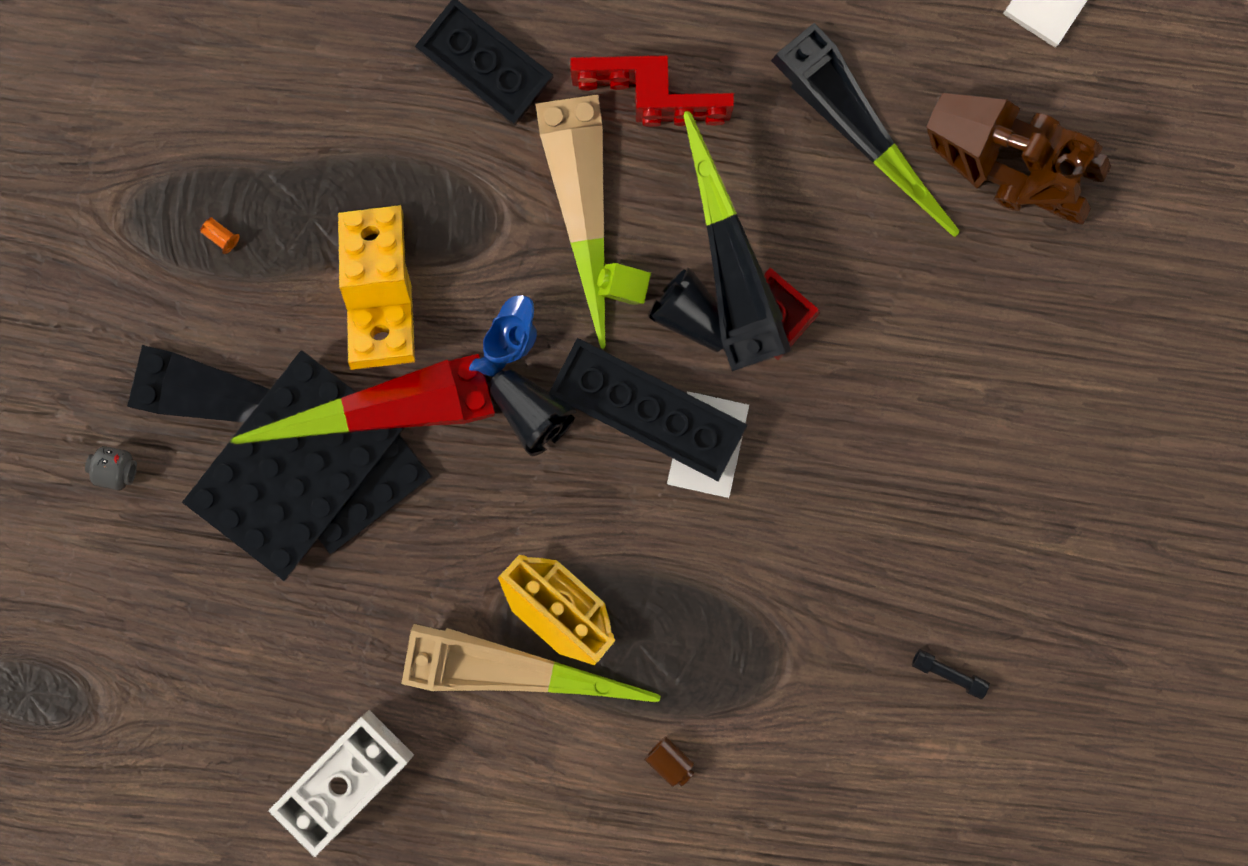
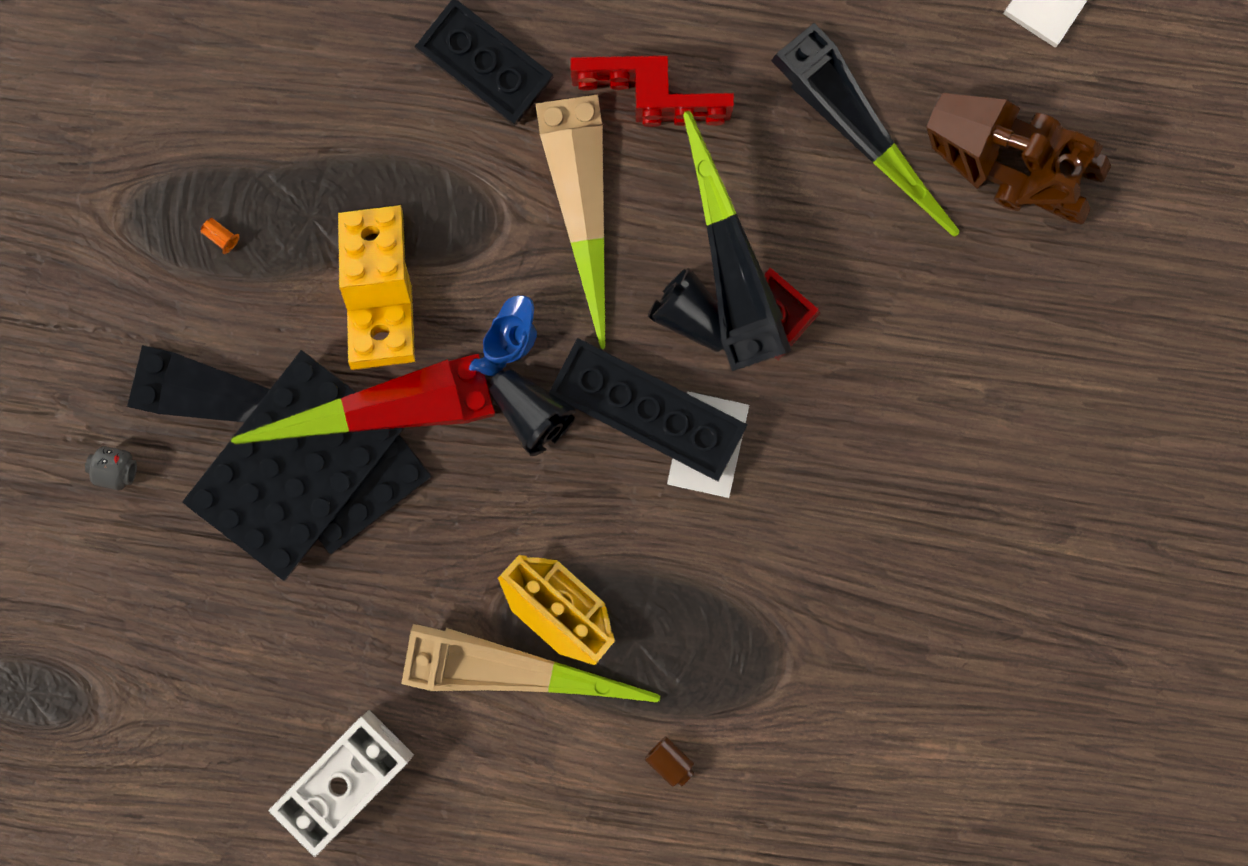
lime brick [597,263,651,305] -> none
black bar [912,649,990,700] -> none

